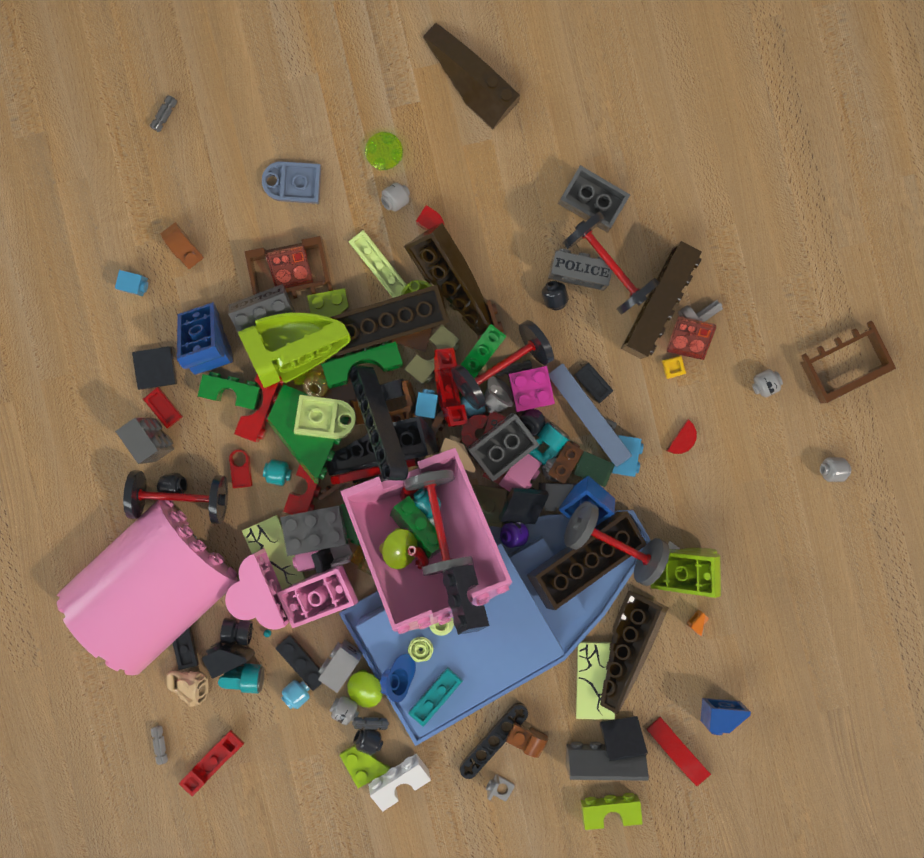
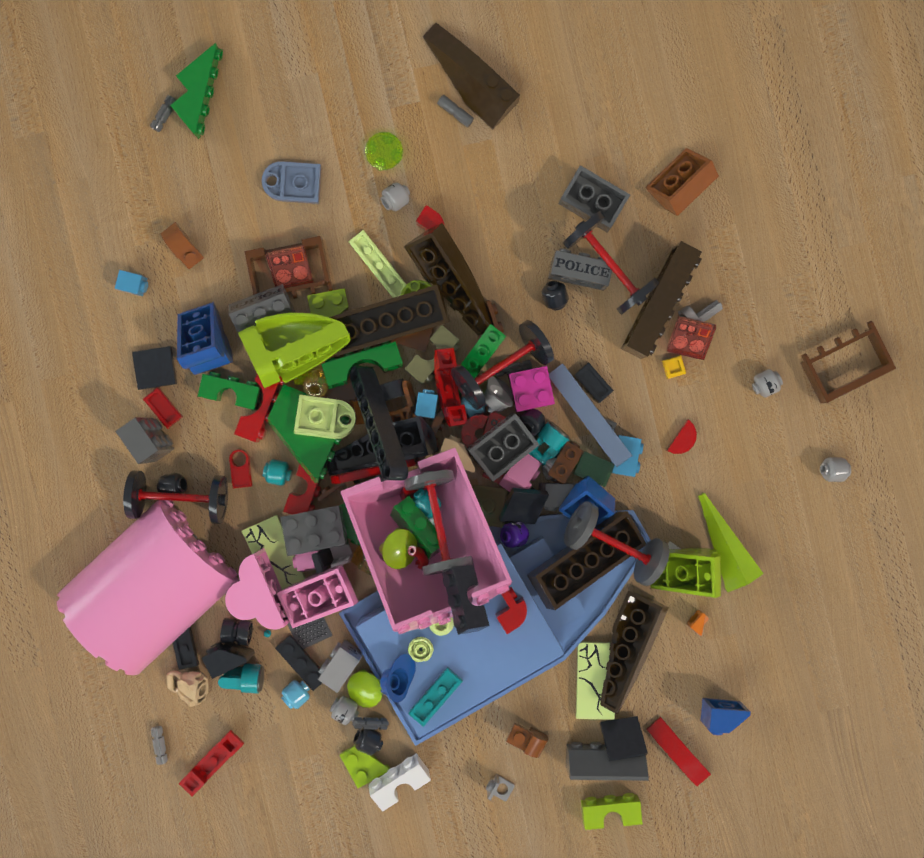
black beam [460,703,528,779] -> none
none -> green slope [170,43,223,139]
none -> dark grey sticker [287,617,332,649]
none -> dark grey piece [437,95,474,128]
none -> red brick [496,587,527,634]
none -> dark orange slope [645,148,719,216]
none -> lime wedge [698,493,764,592]

